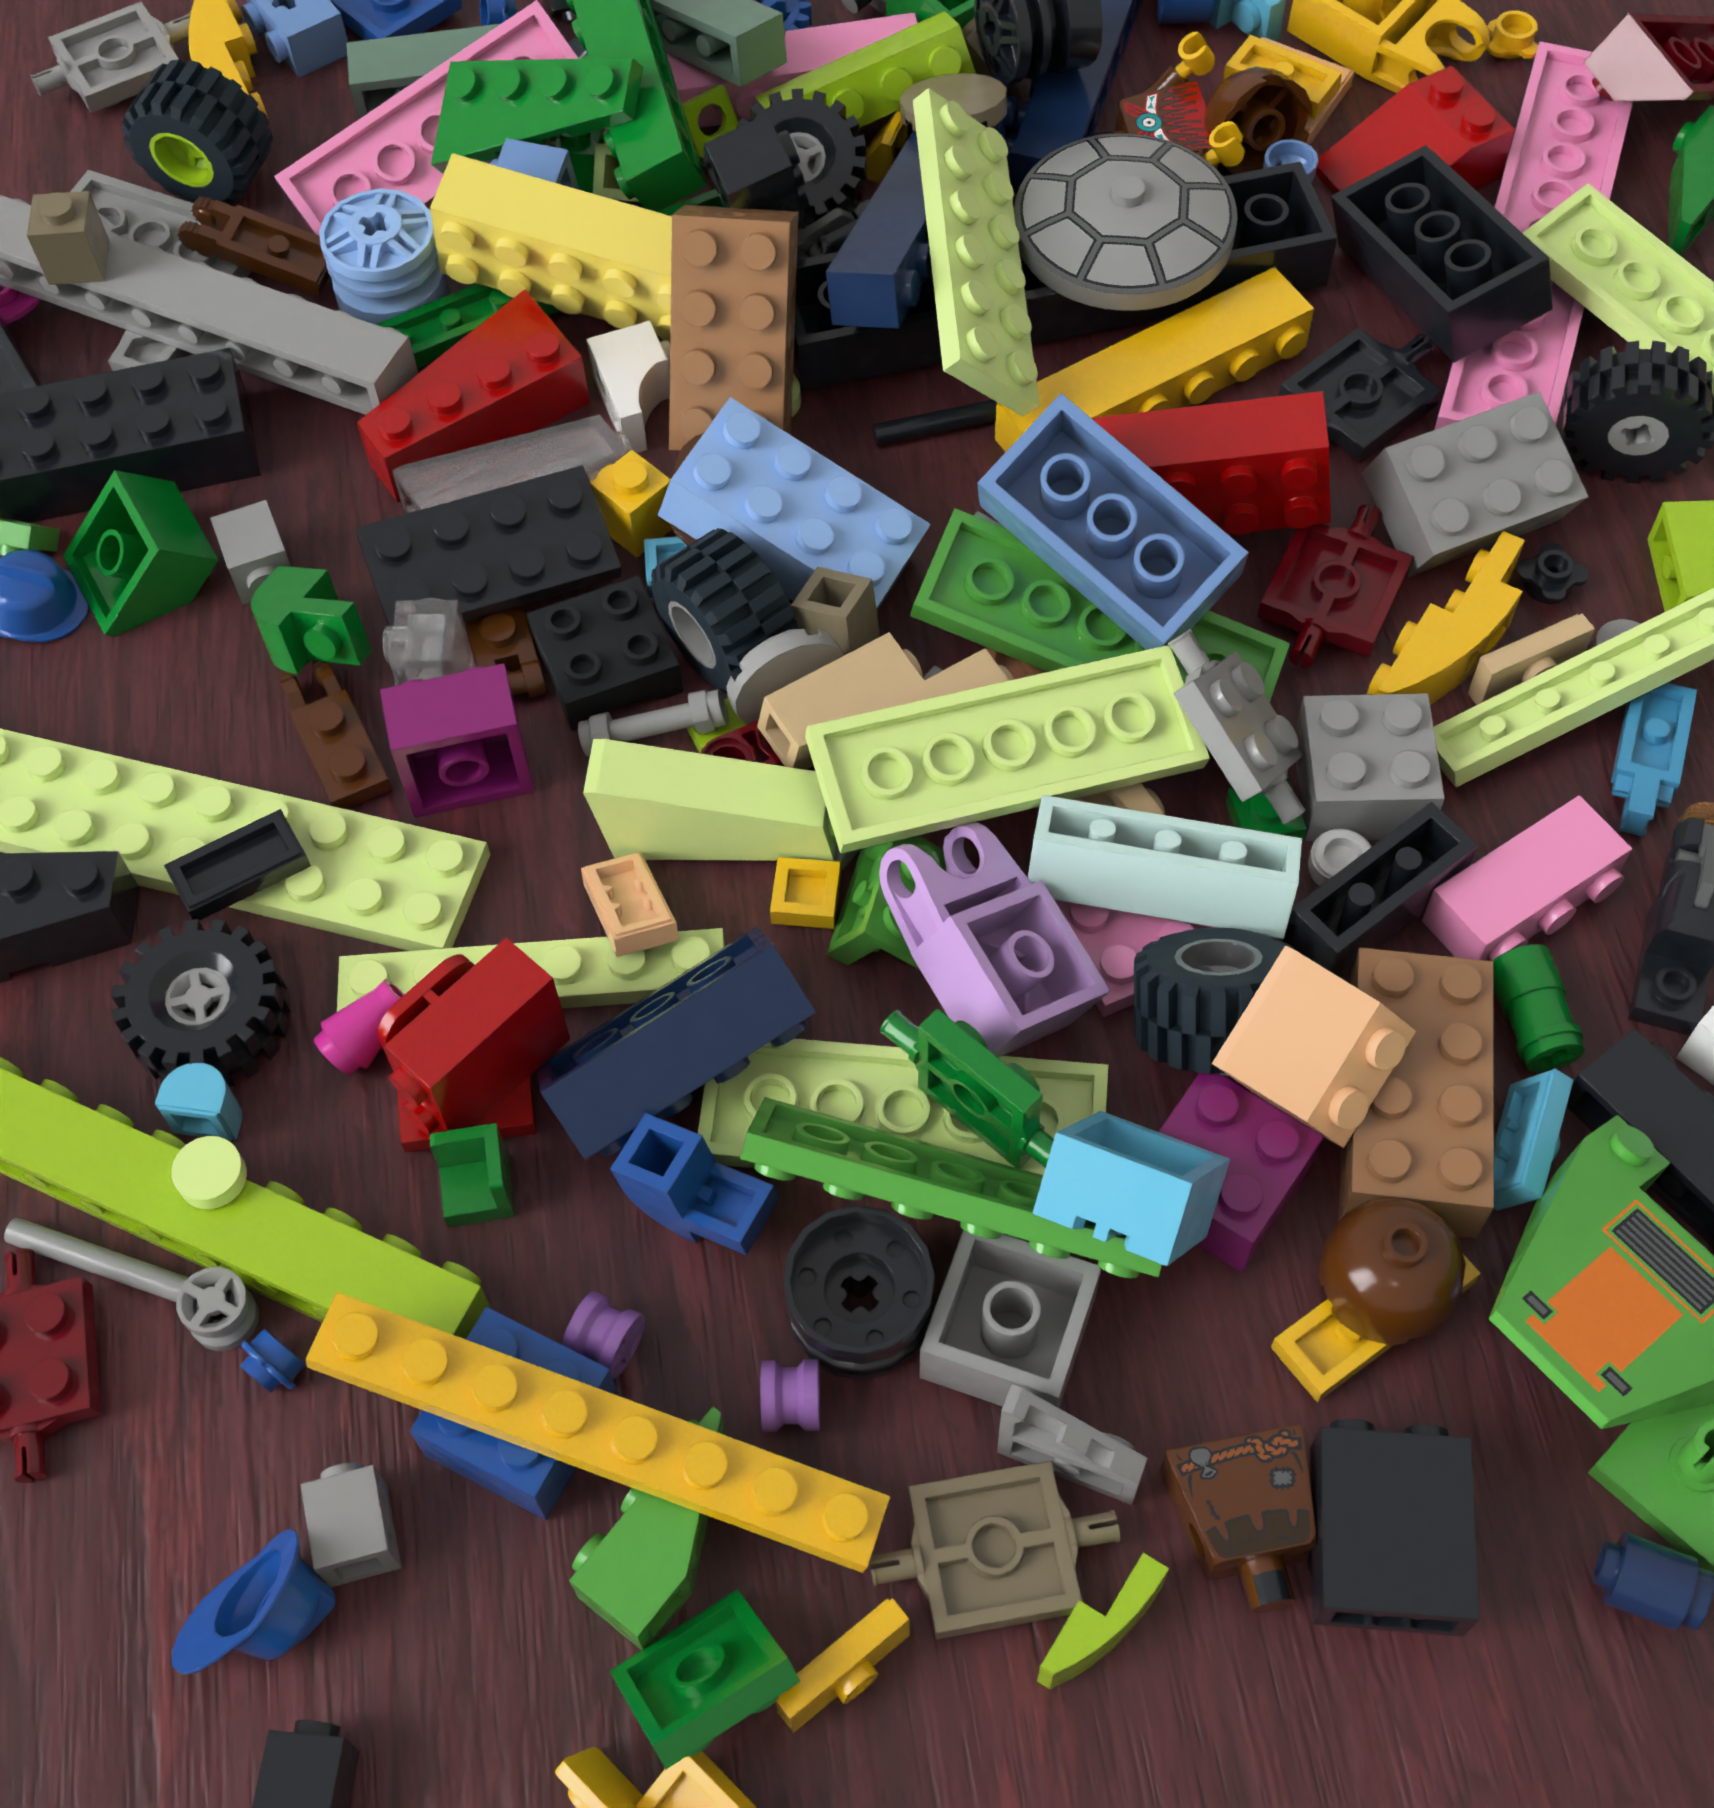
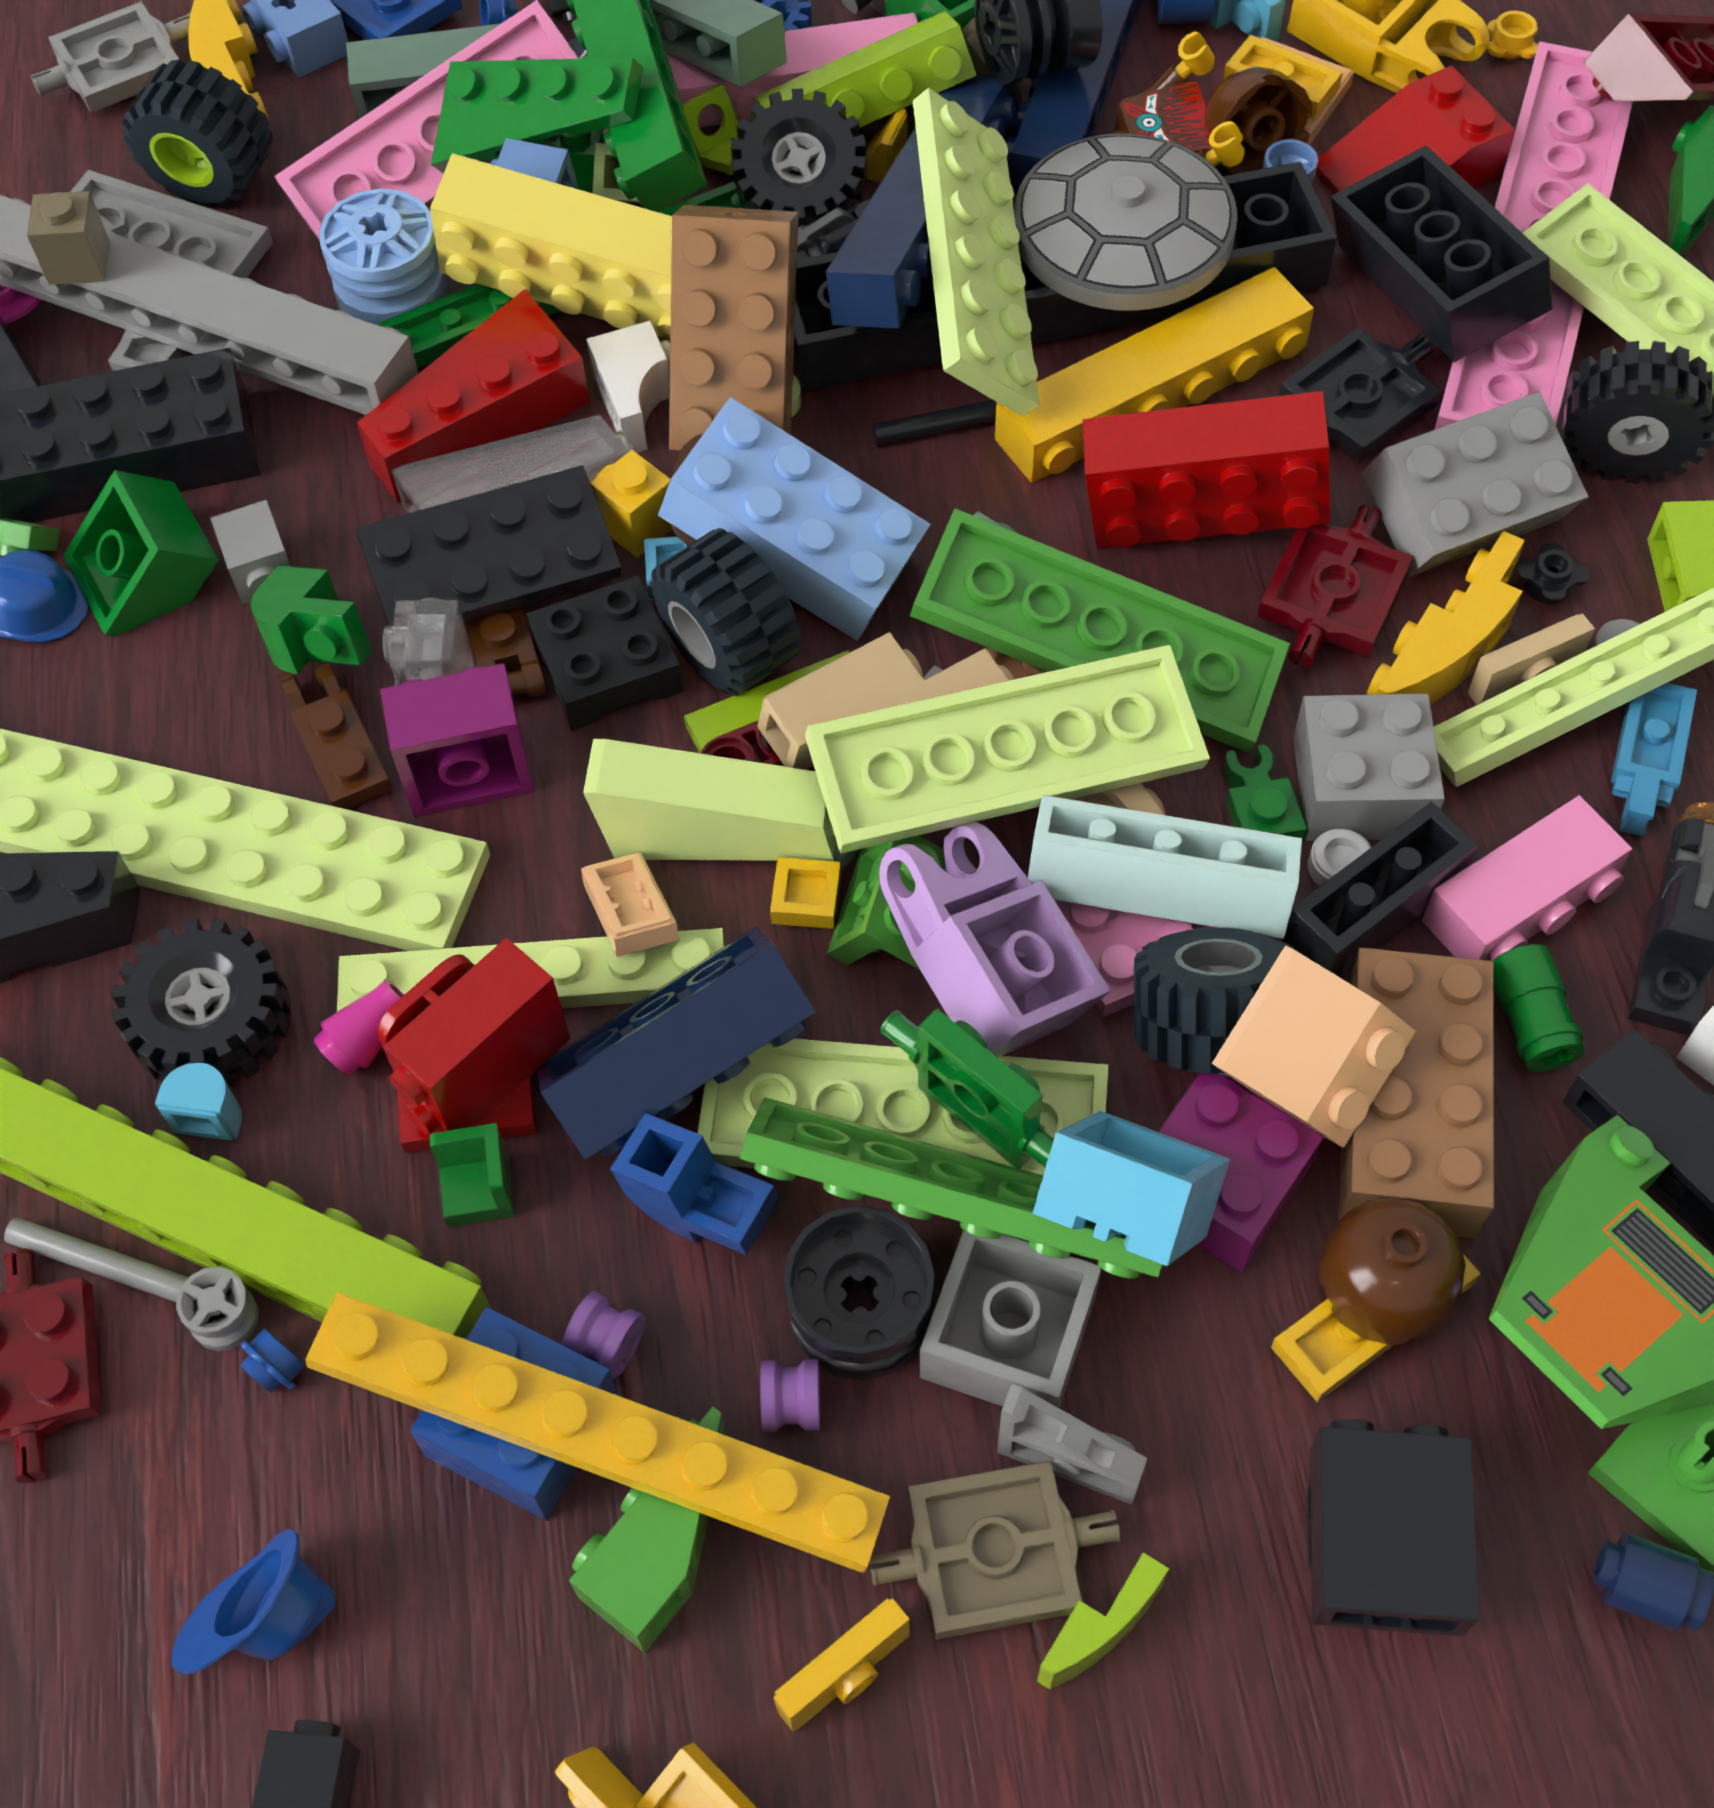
black tile [164,809,311,921] -> none
yellowish green tile [171,1136,247,1209] -> none
reddish brown hinge [177,196,330,297] -> none
light grey brick [300,1462,402,1588] -> none
light grey bar [578,689,729,757] -> none
green plate [609,1589,800,1770] -> none
black wedge [702,114,810,229] -> none
light grey tile [726,628,845,725] -> none
dark tan brick [791,567,880,655] -> none
dark tan tile [900,73,1008,132] -> none
medium blue brick [977,393,1249,650] -> none
reddish brown torso [1159,1423,1316,1613] -> none
light grey plate [1167,629,1306,824] -> none
medium azure plate [1494,1069,1573,1211] -> none

